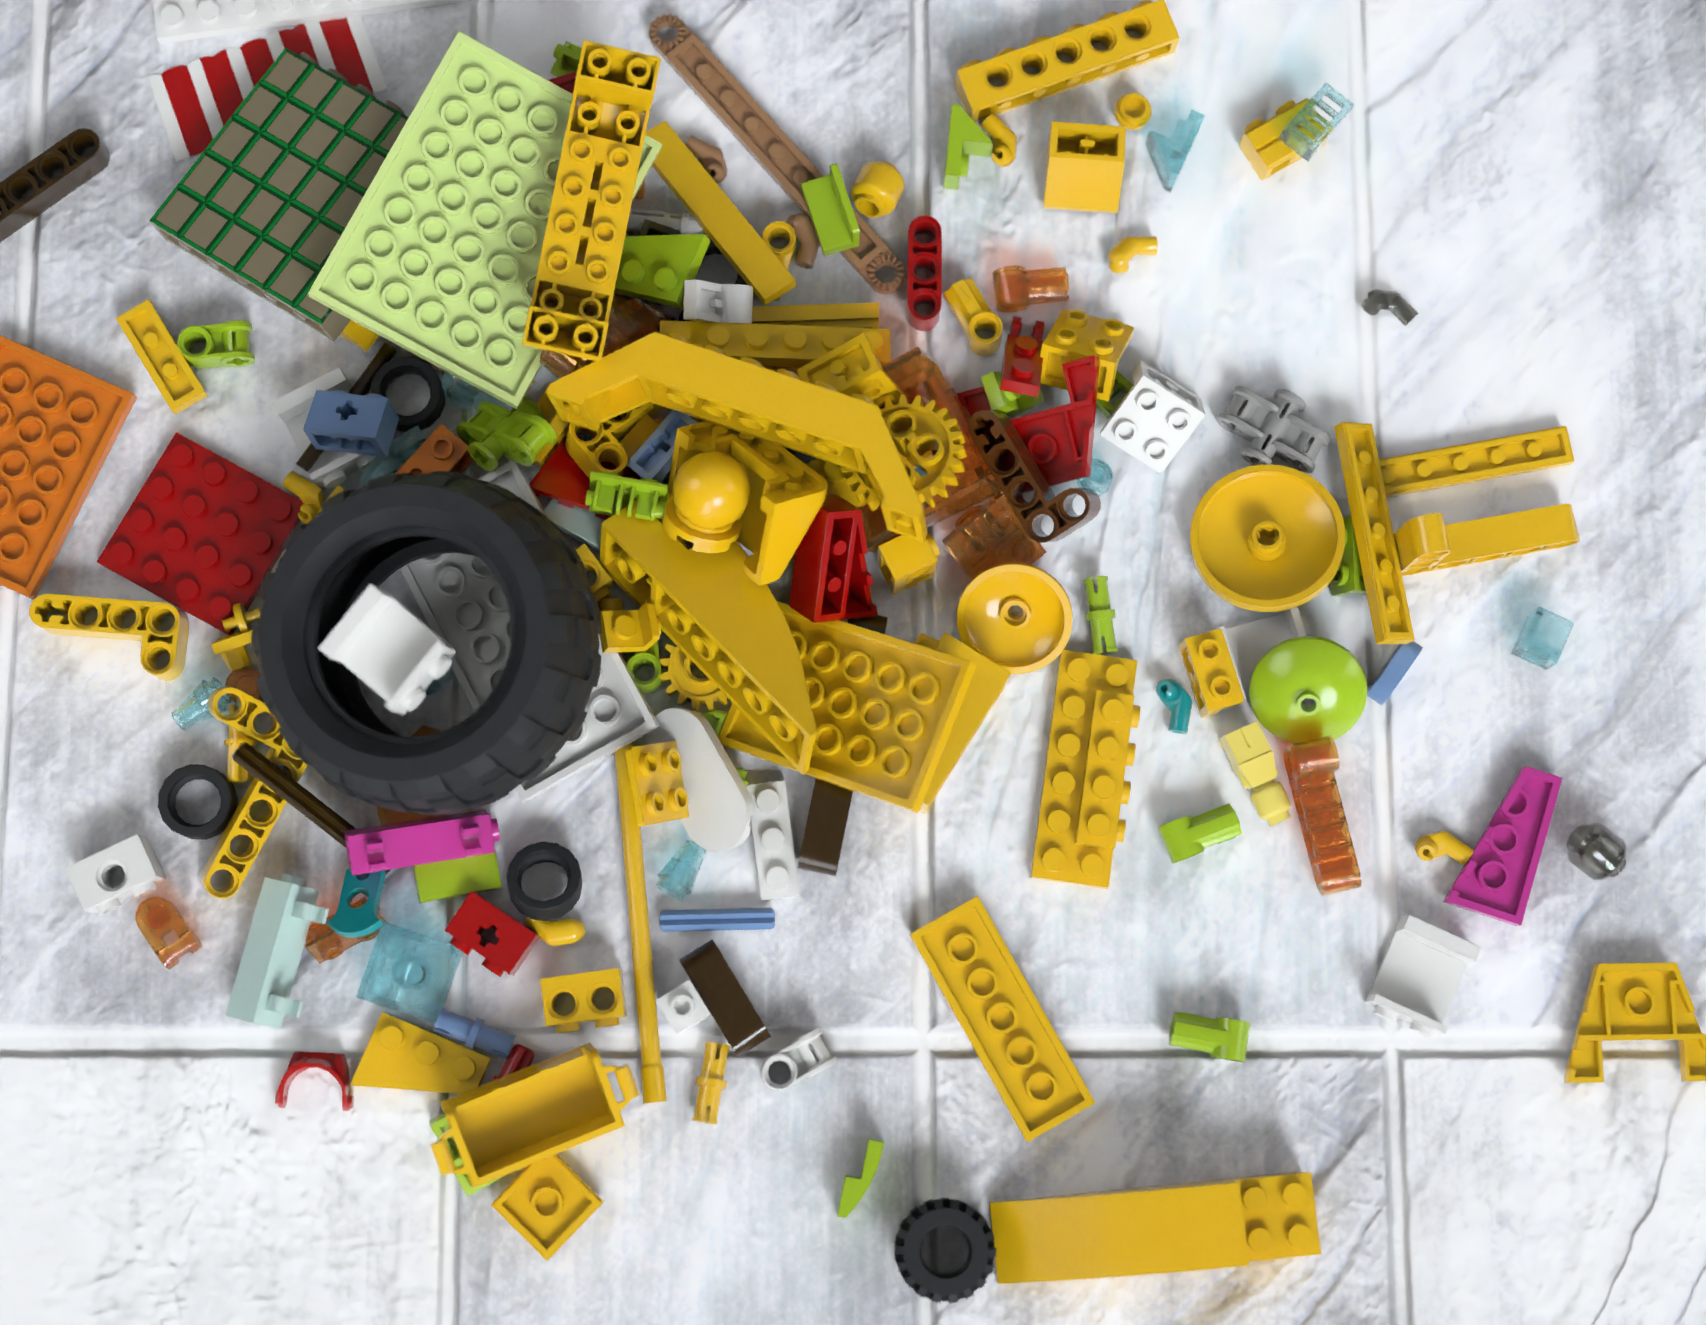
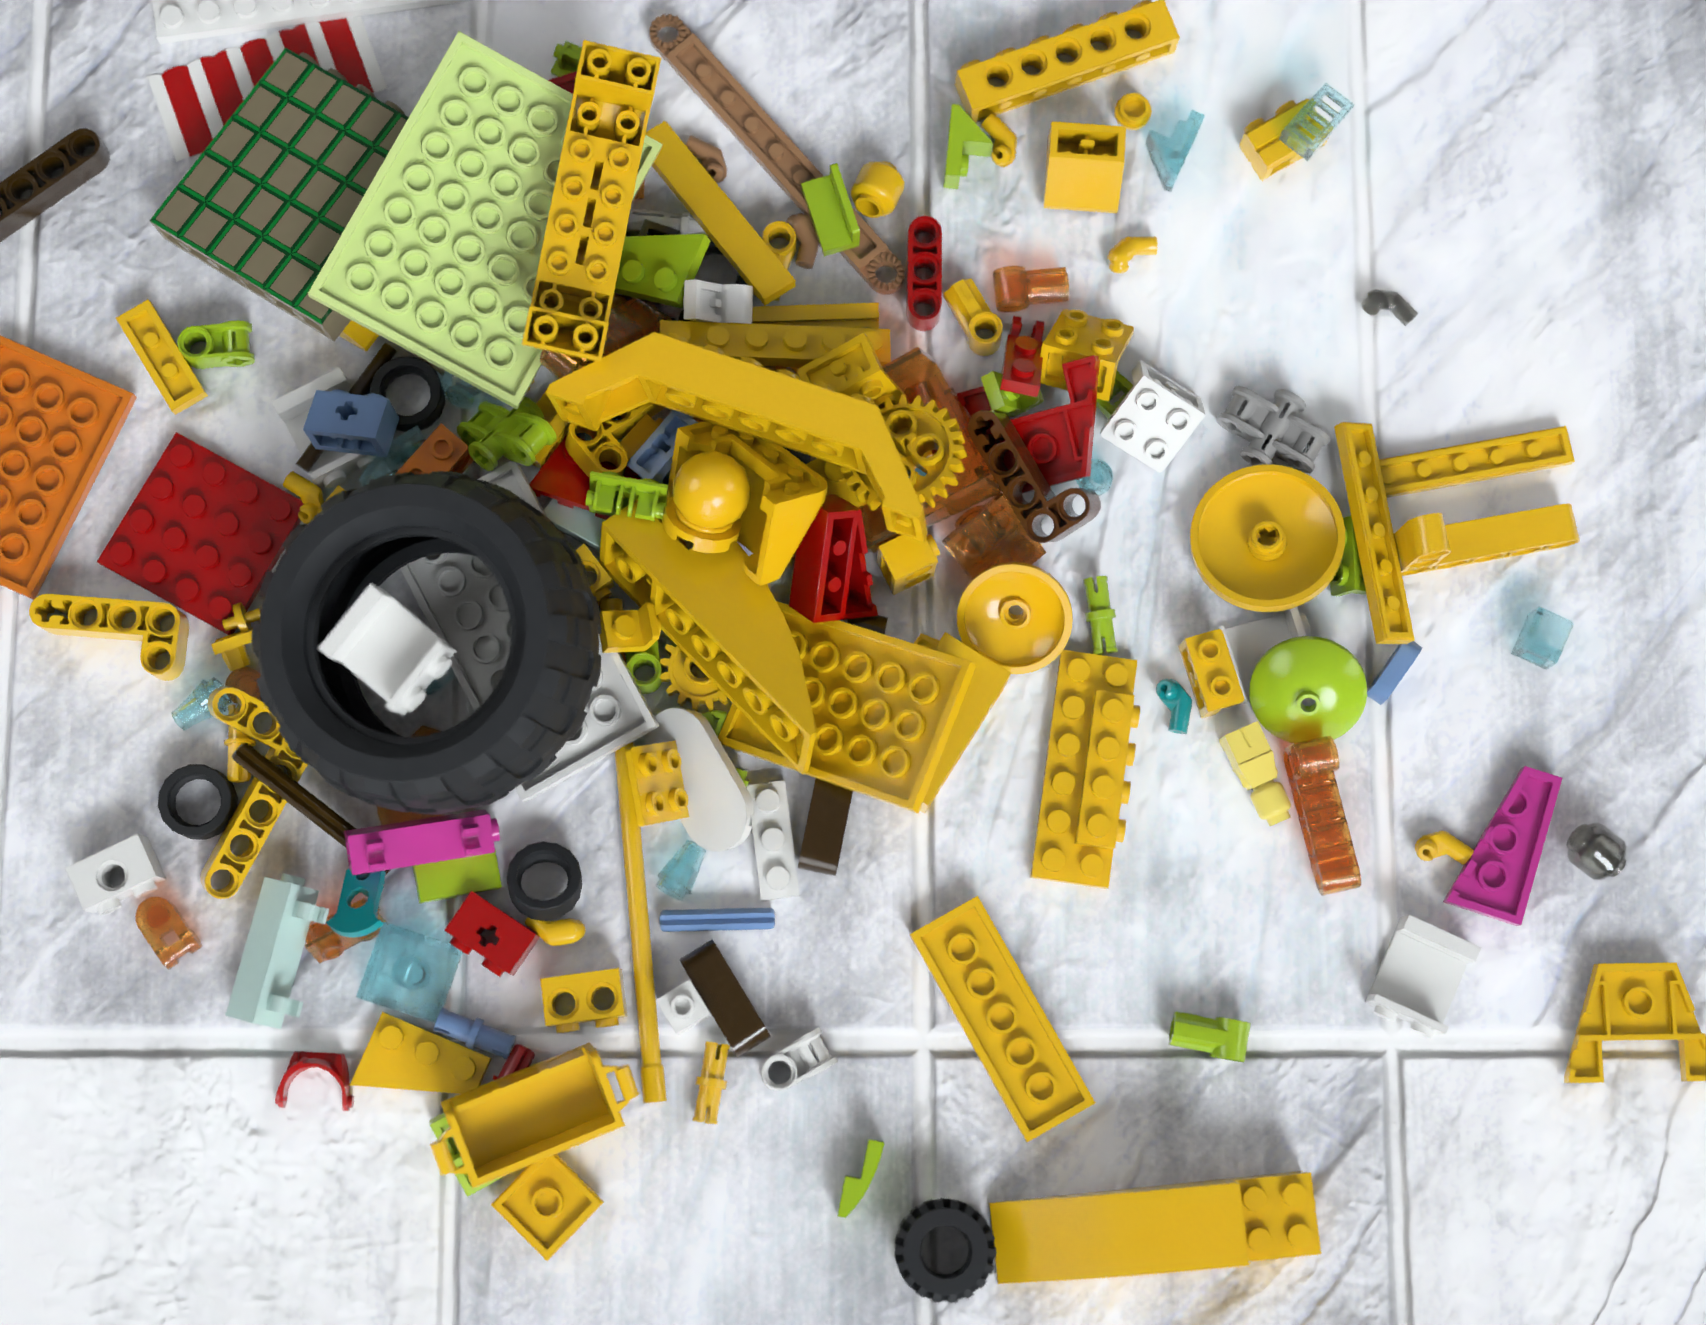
lime piece [1158,803,1242,864] -> none

